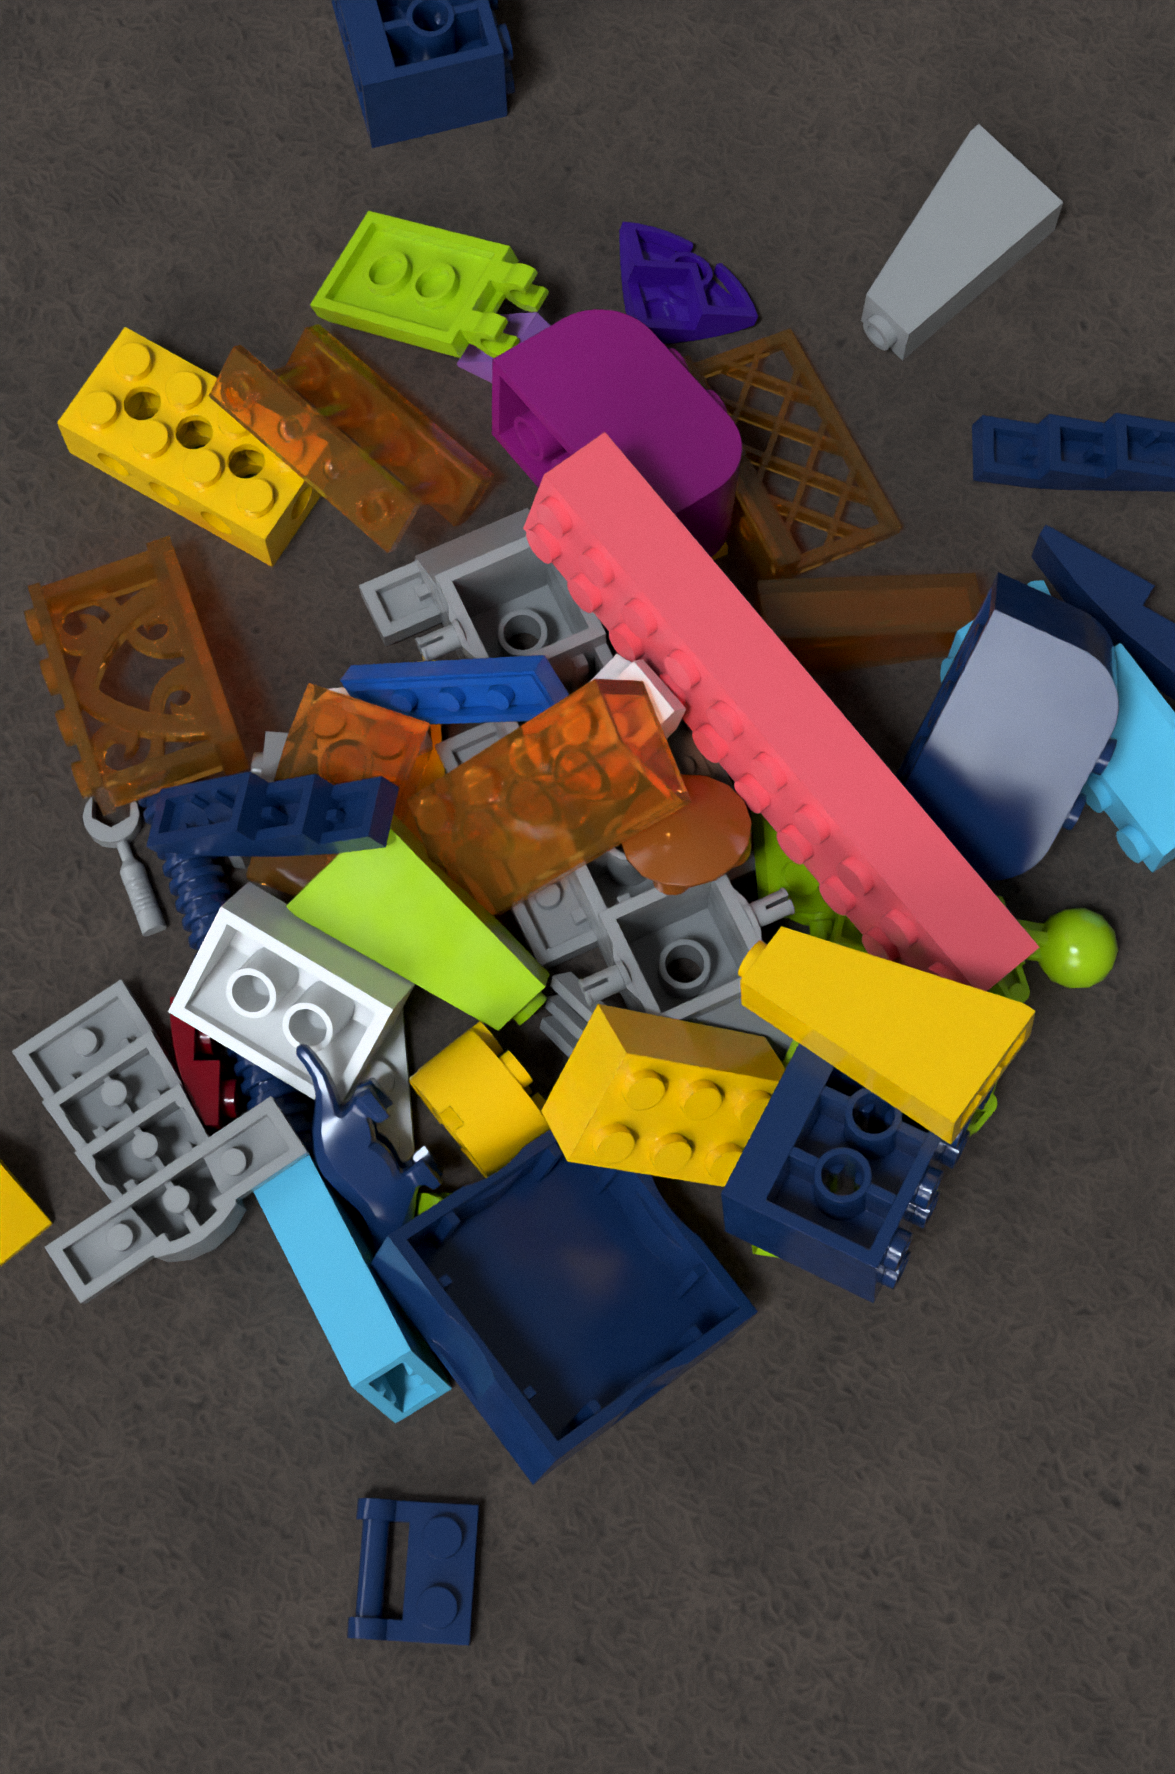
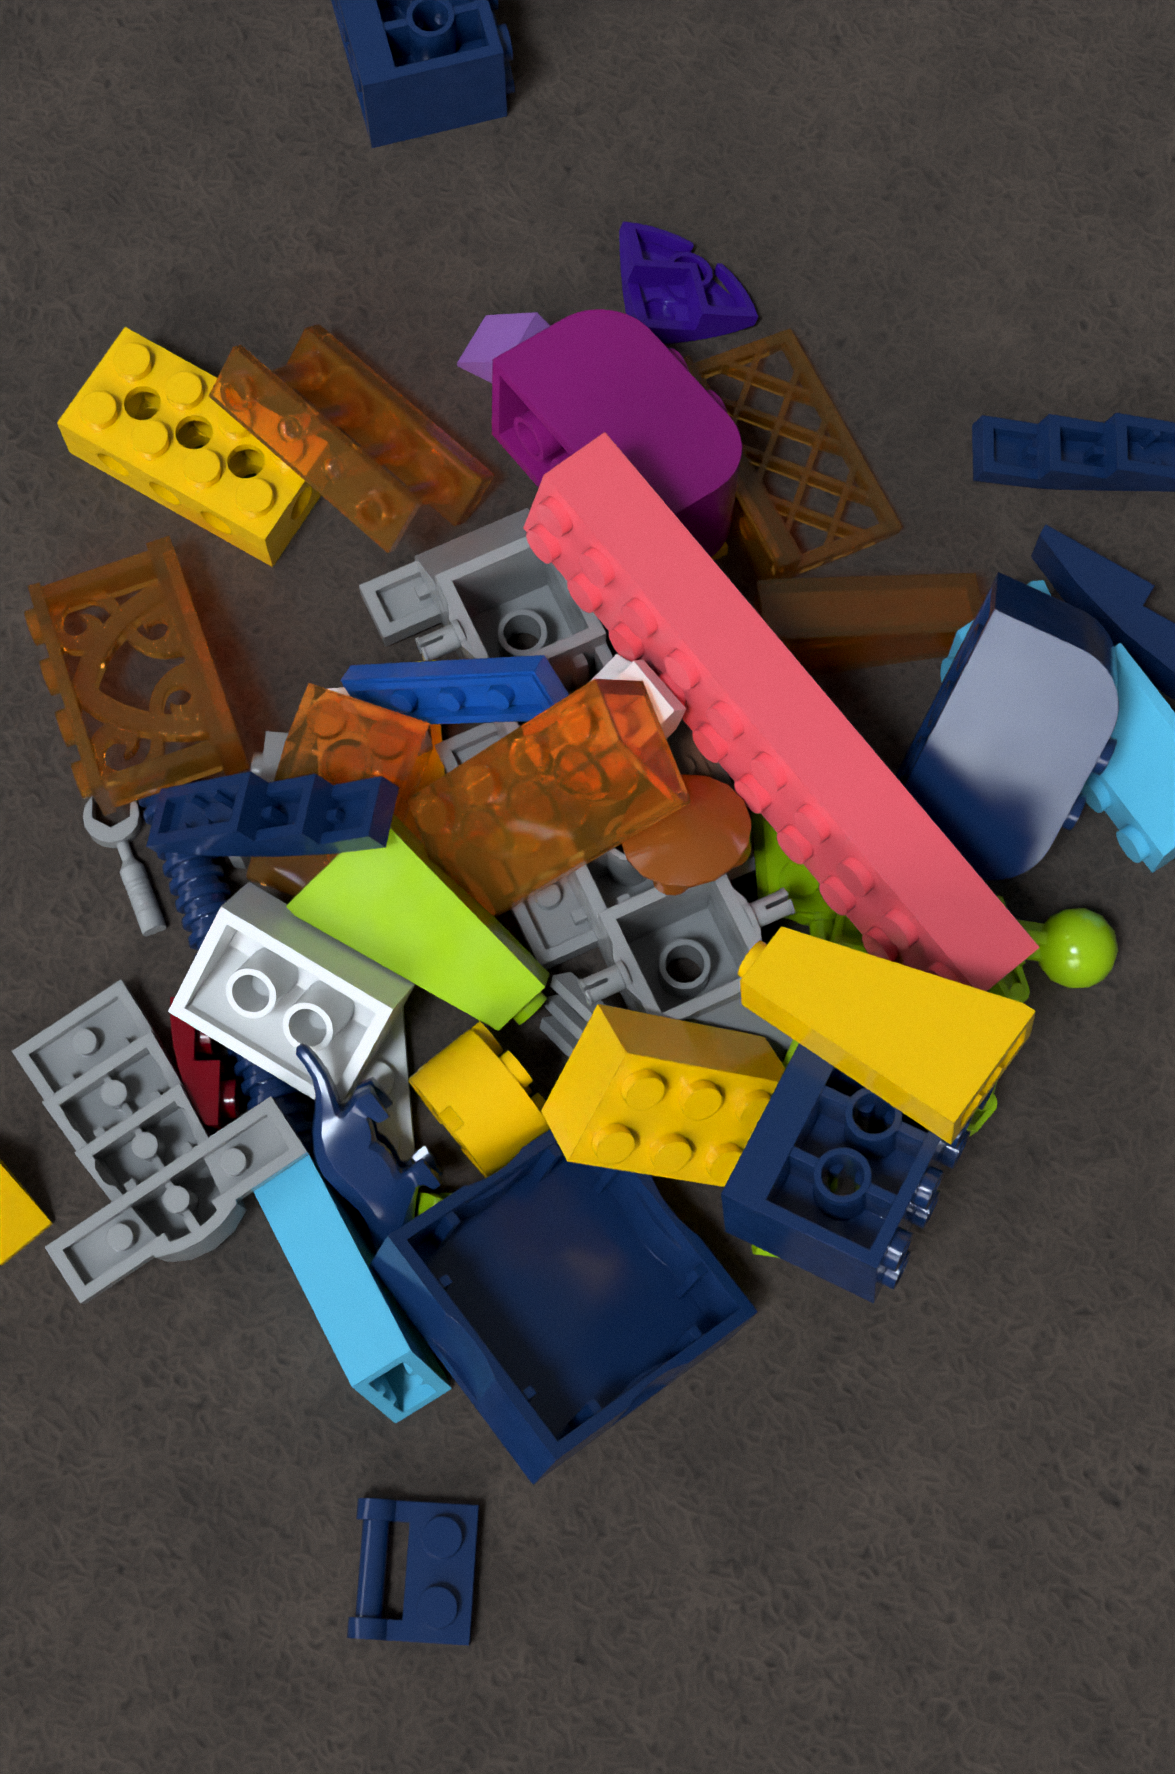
lime tile [310,211,549,358] -> none
light grey slope [861,124,1063,361] -> none

